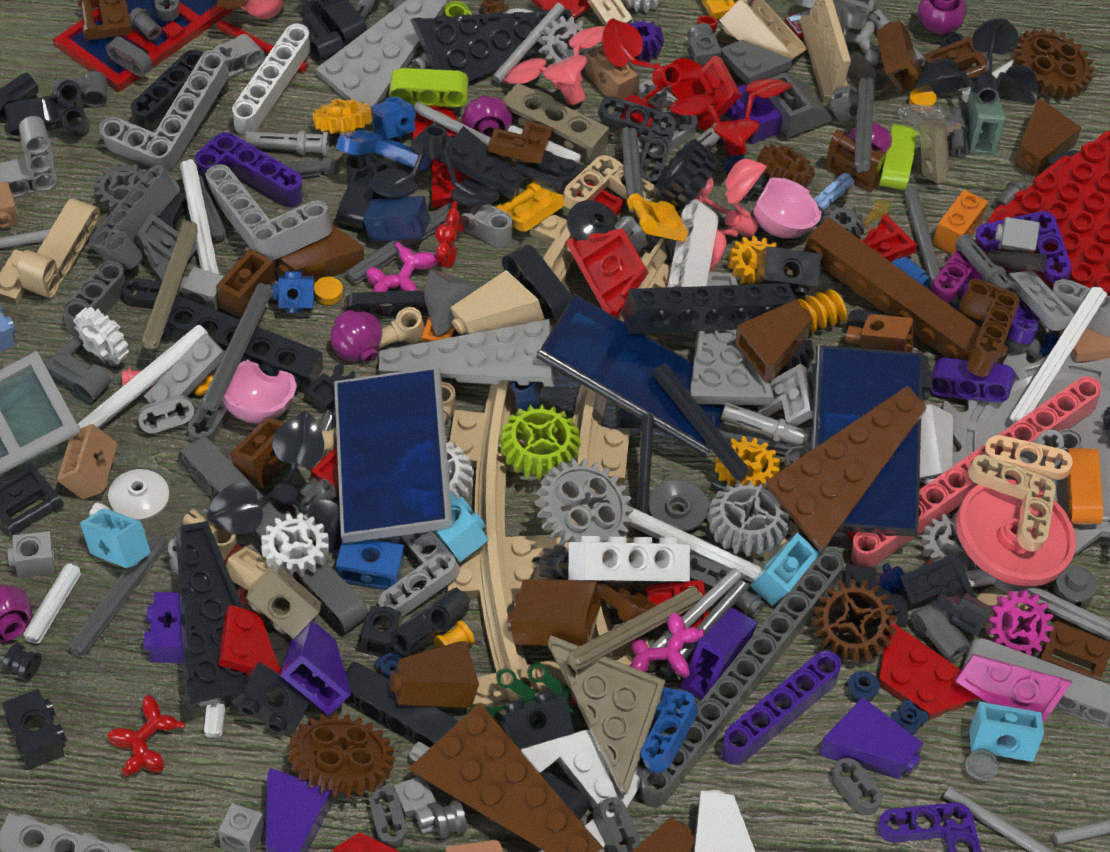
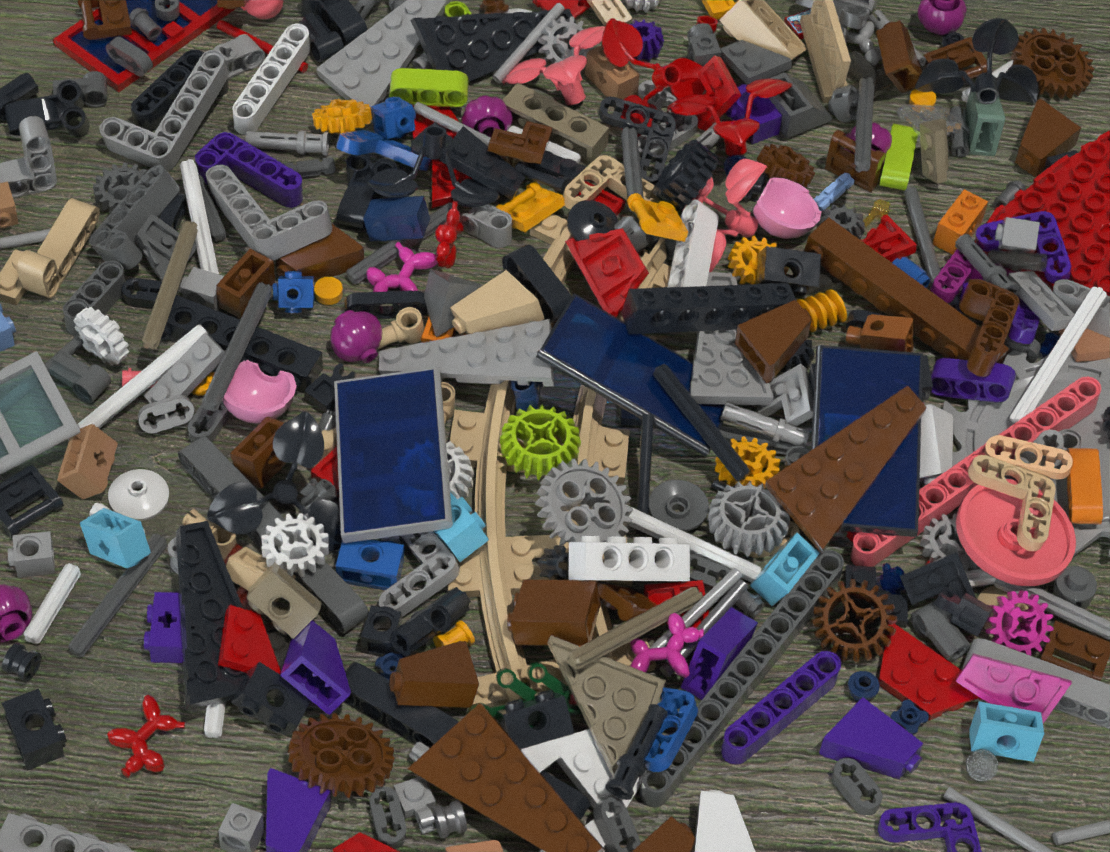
none -> black pin [605,704,668,800]

